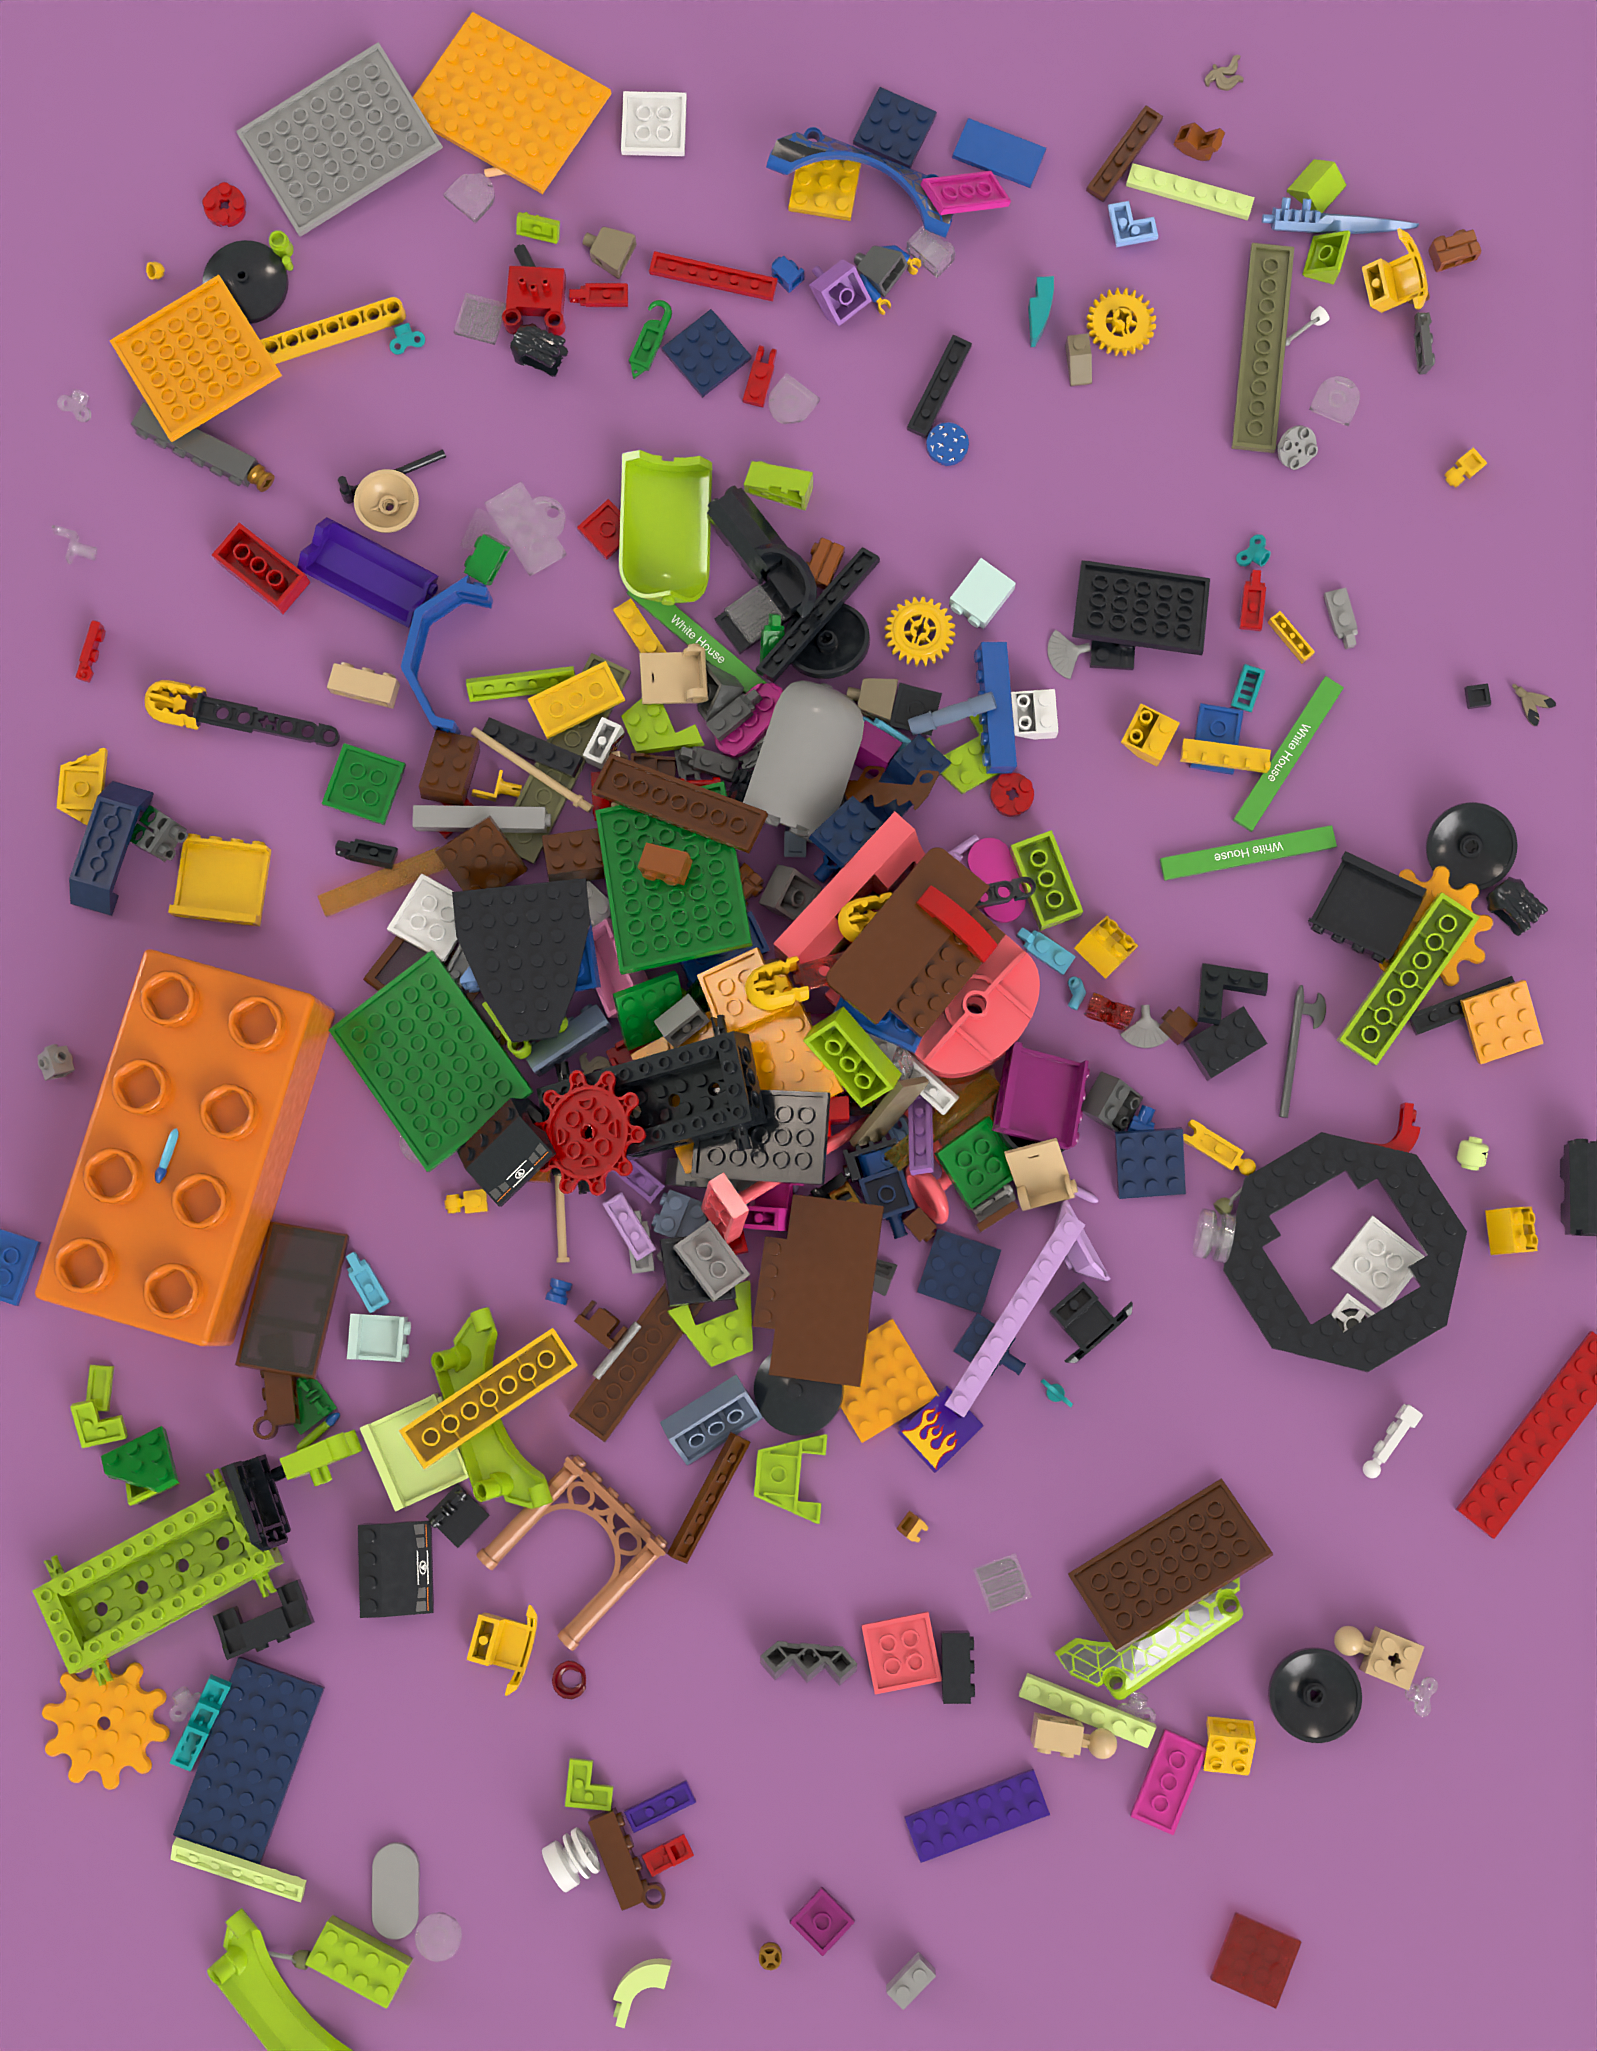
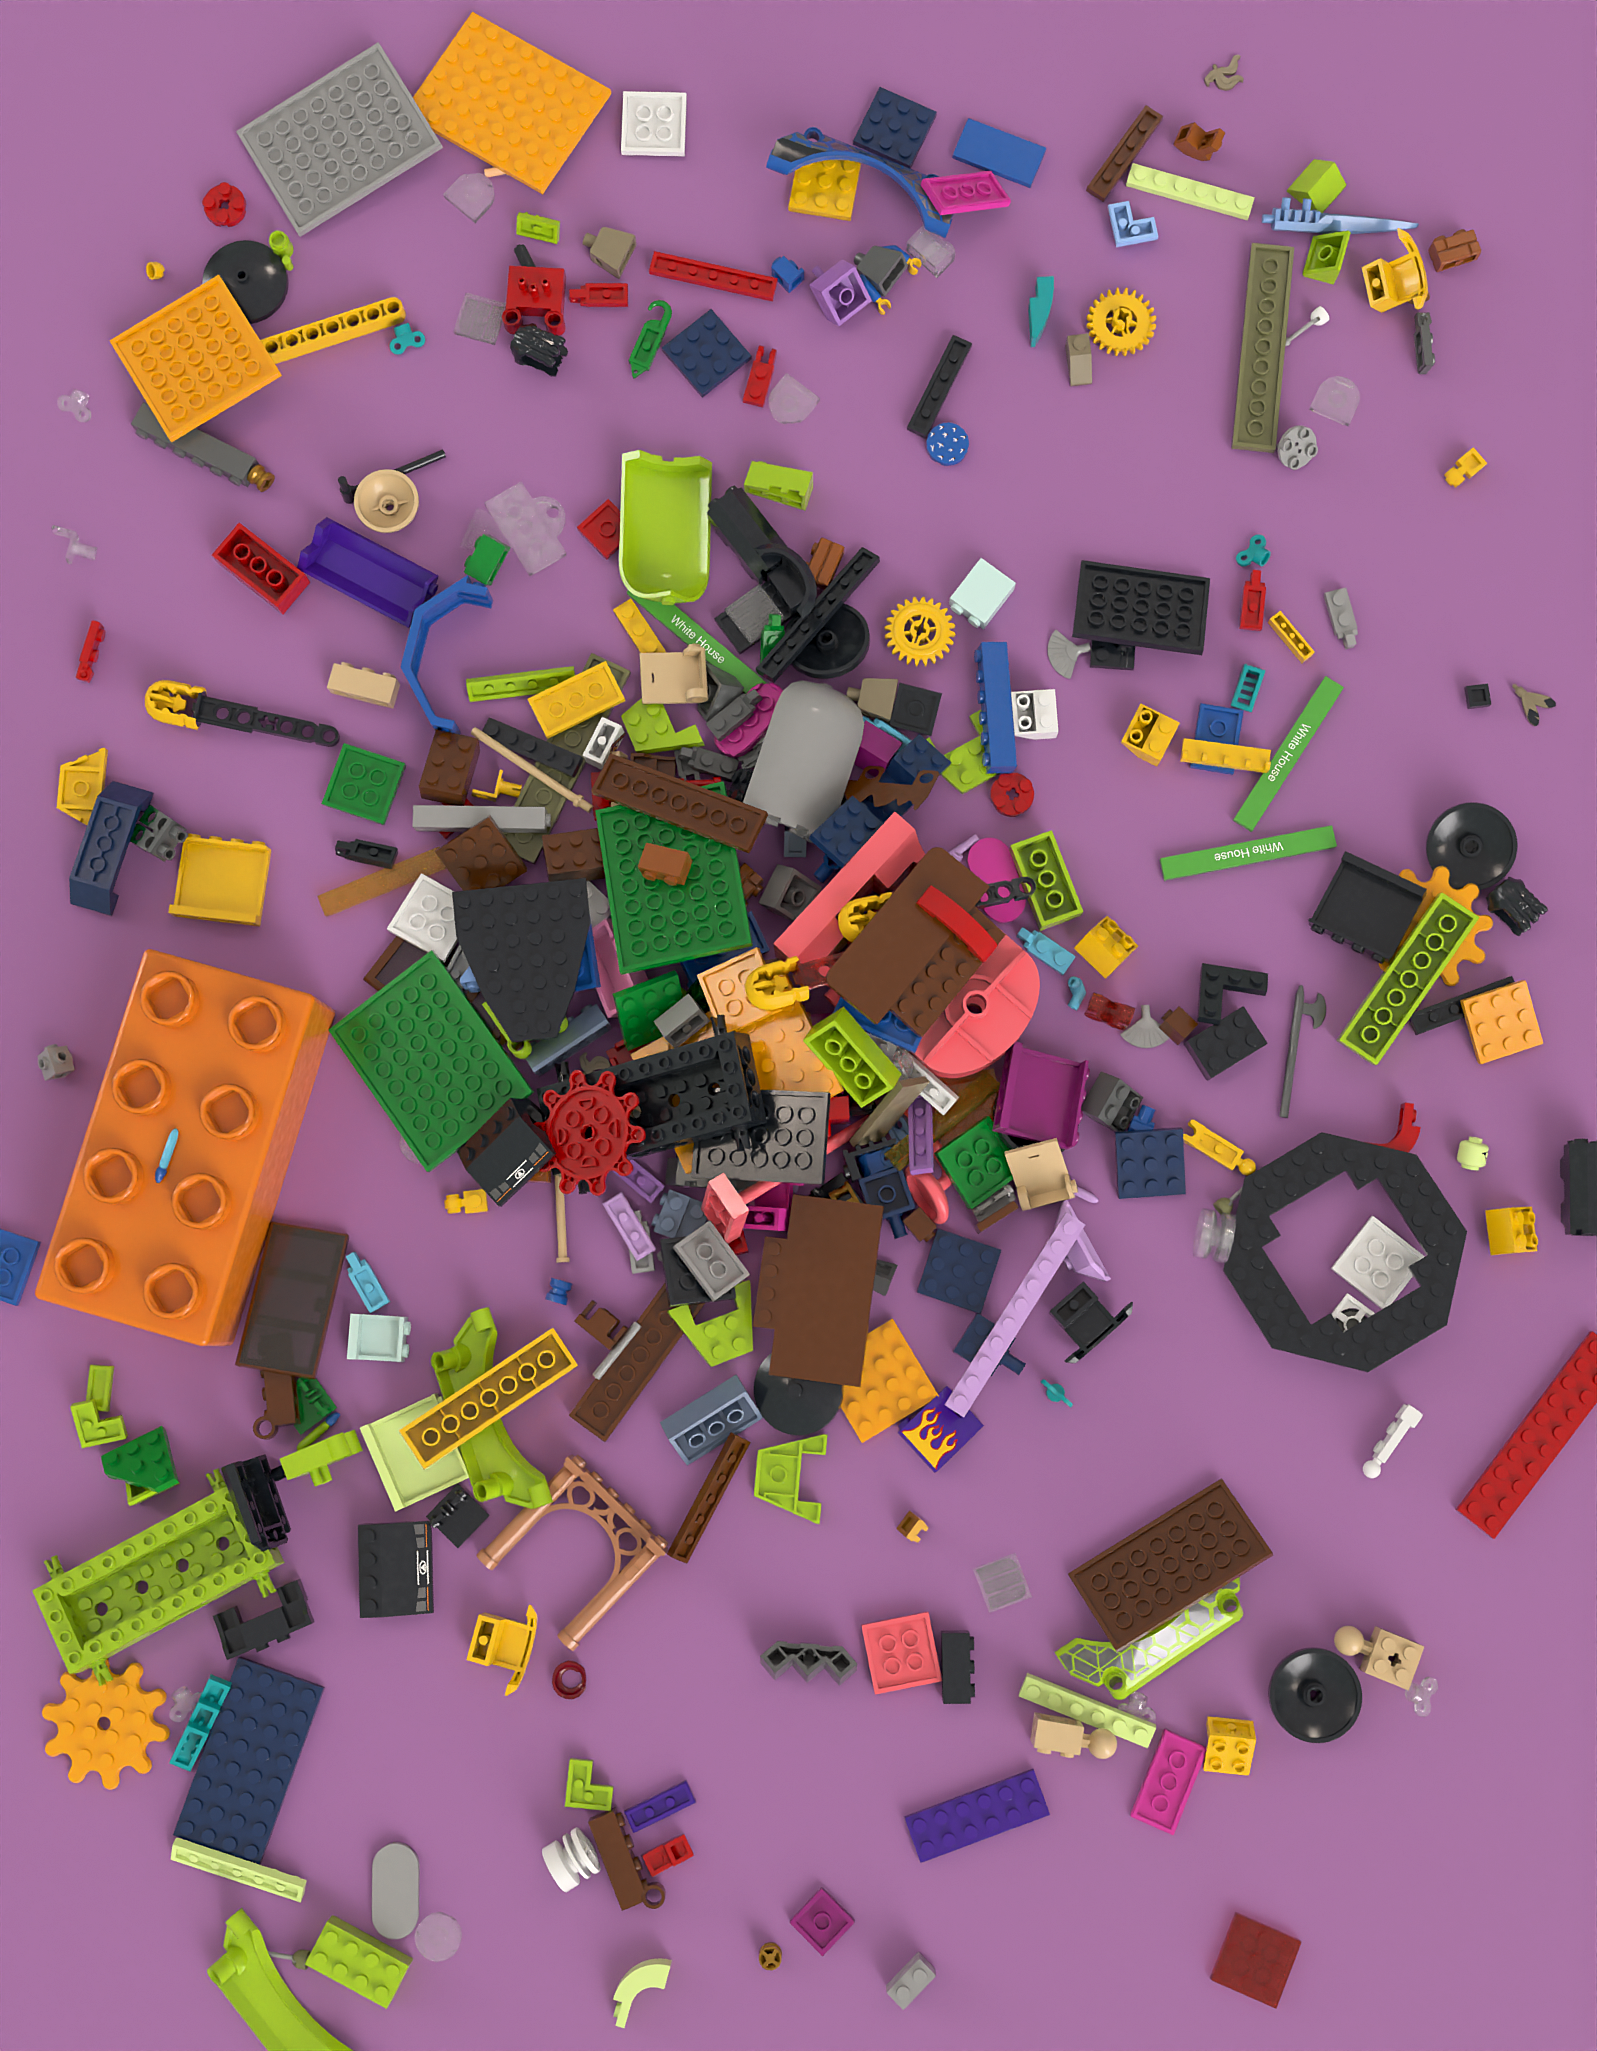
sand blue piece [908,691,997,736] -> none

